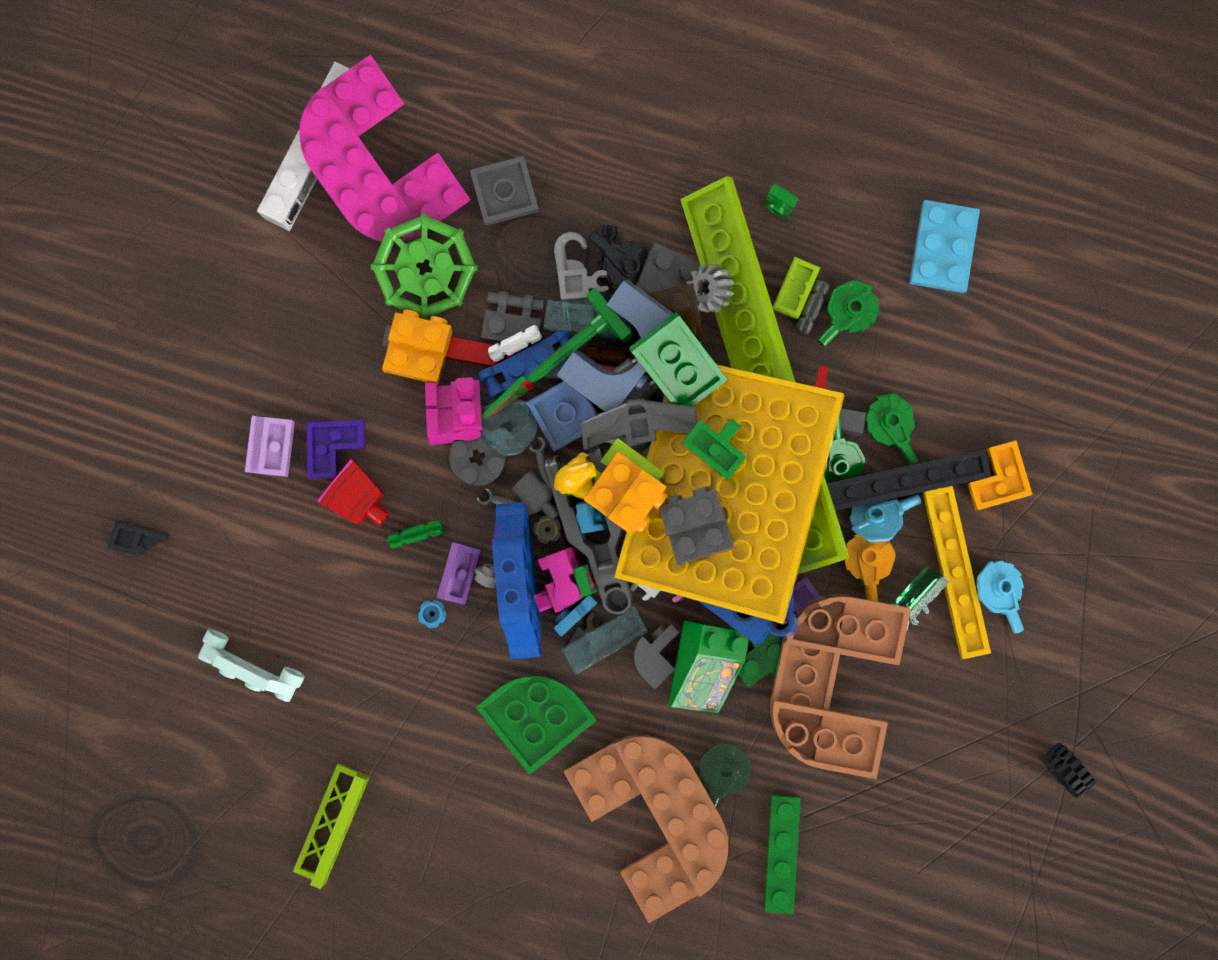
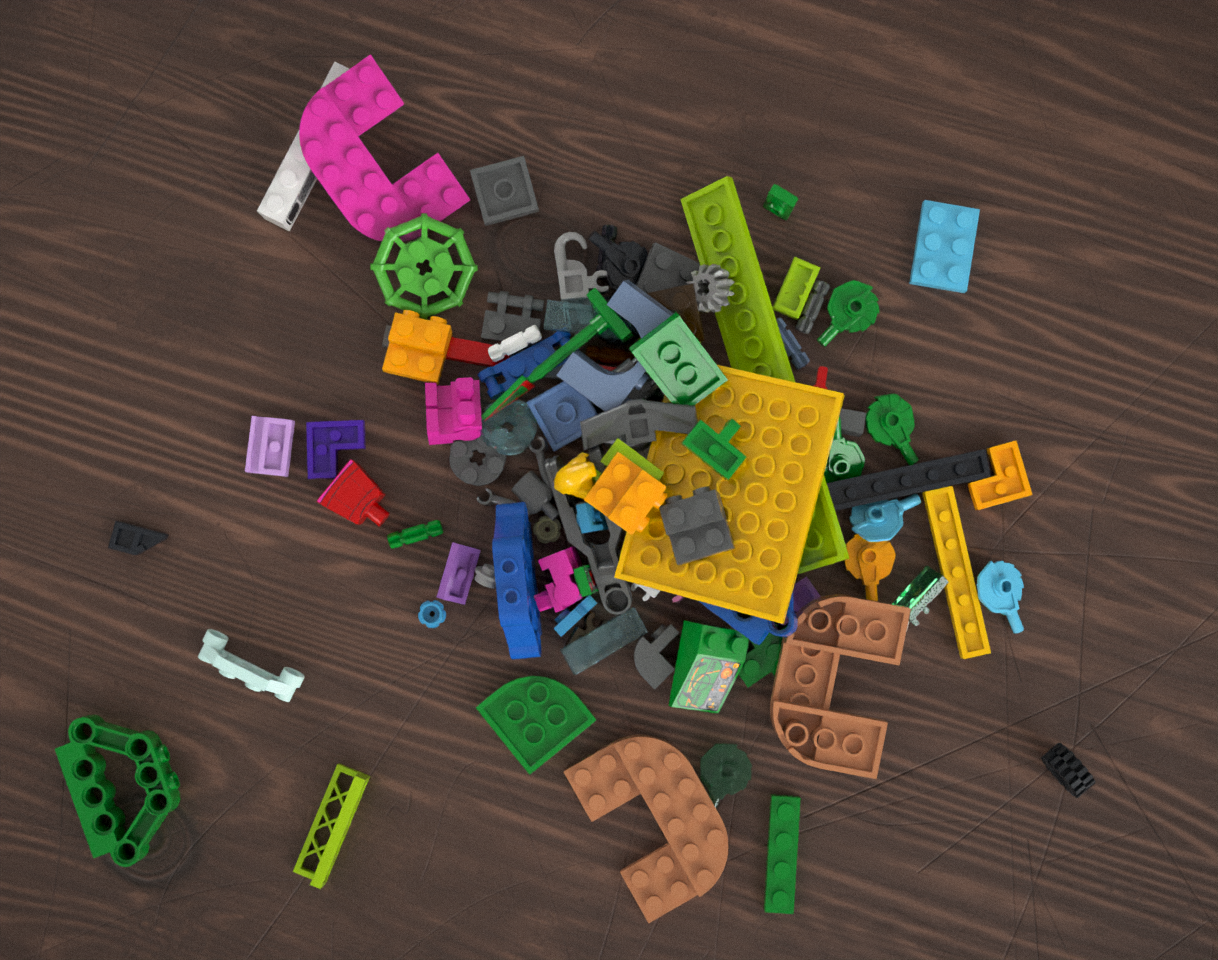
none -> green brick [55,714,181,867]
none -> sand blue axle [776,317,810,369]

